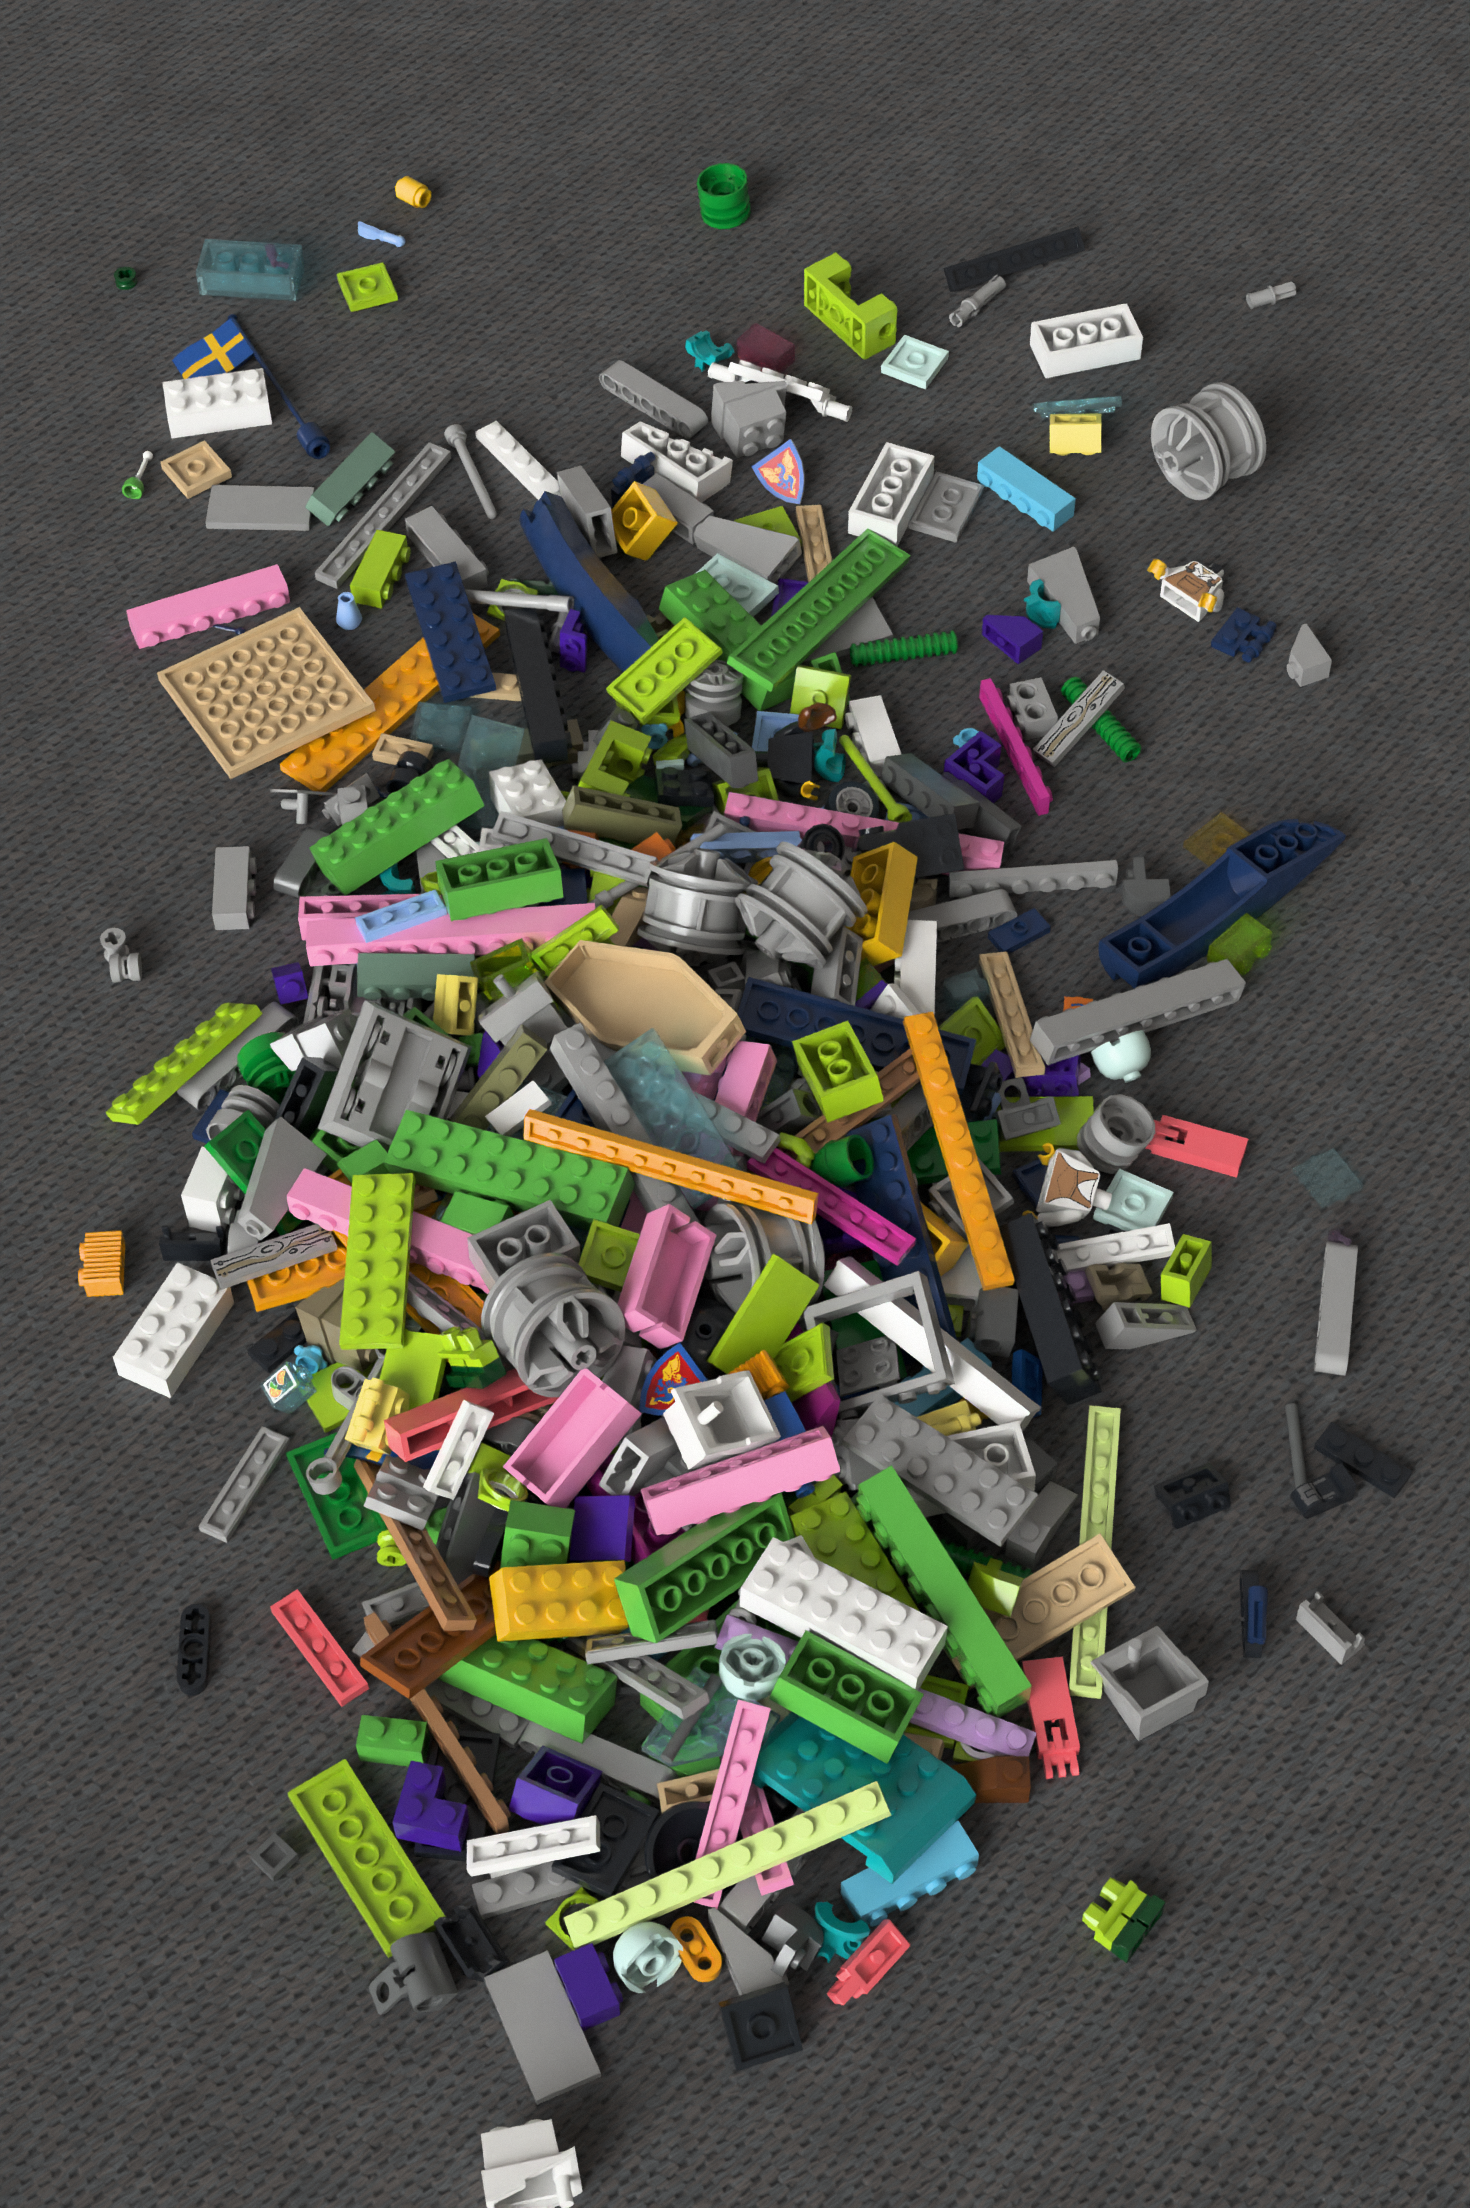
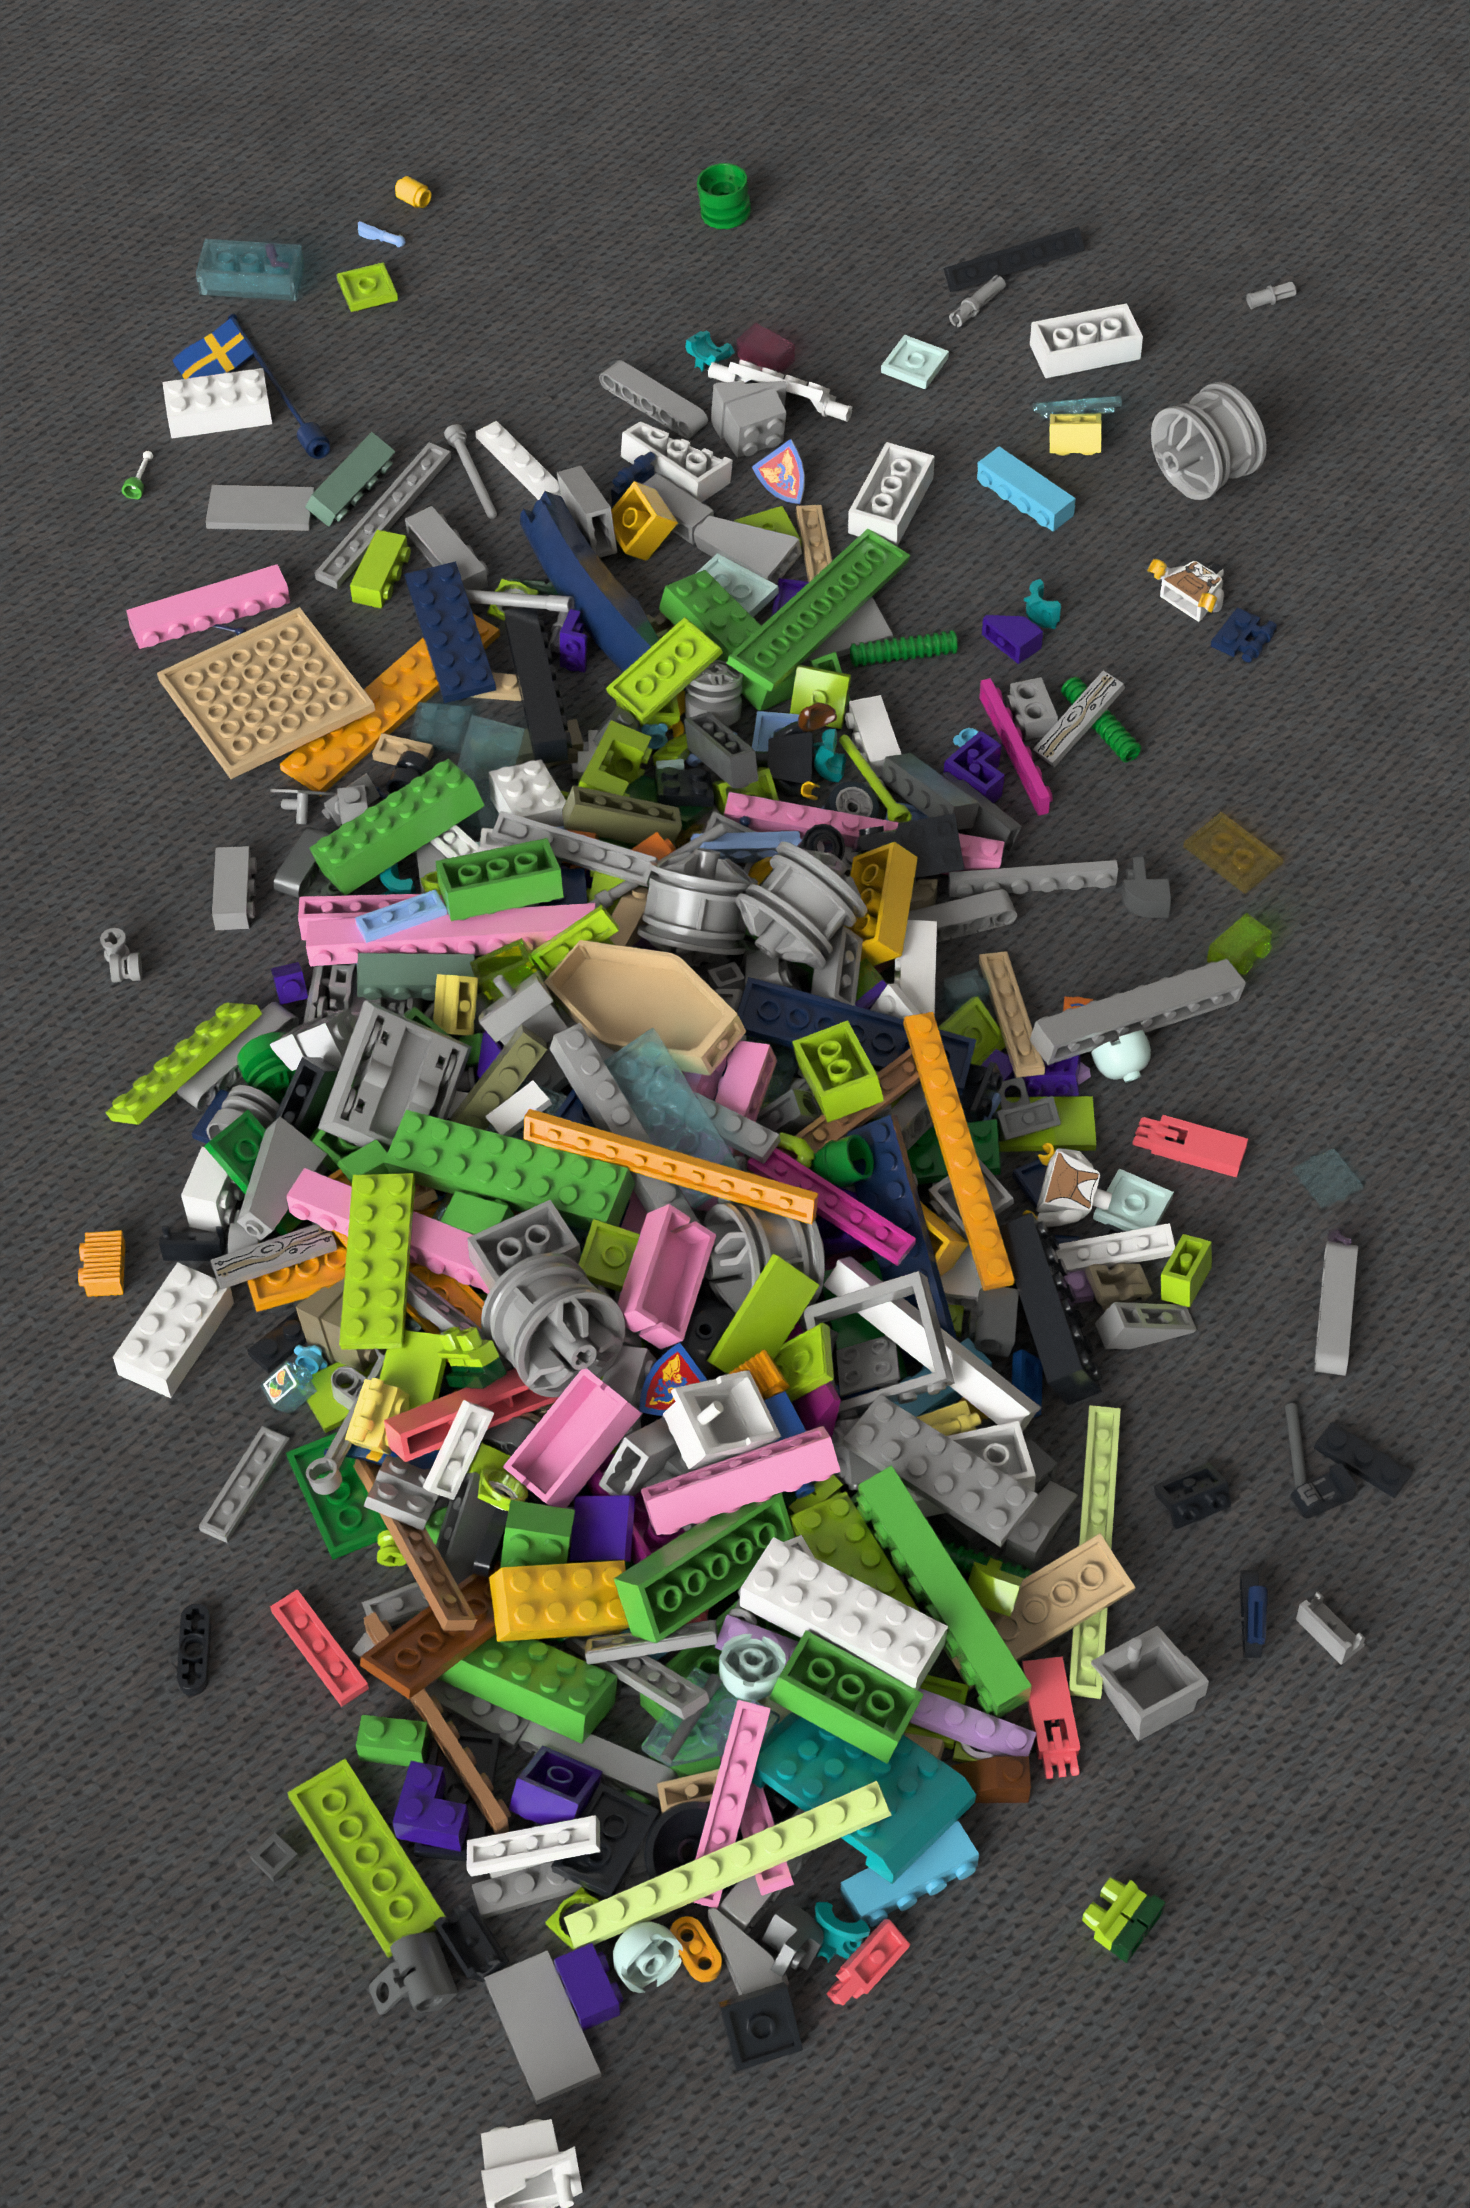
dark green bush [114,267,138,290] -> none
tan plate [161,440,232,499] -> none
light blue cone [336,592,362,630] -> none
lime plate [804,252,898,360] -> none
light grey tile [908,471,984,543] -> none
dark blue plate [988,908,1051,954] -> none
light grey slope [1027,547,1100,644] -> none
light grey wheel [1077,1094,1155,1174] -> none
dark blue slope [1098,819,1346,989] -> none
light grey slope [1287,624,1332,687] -> none

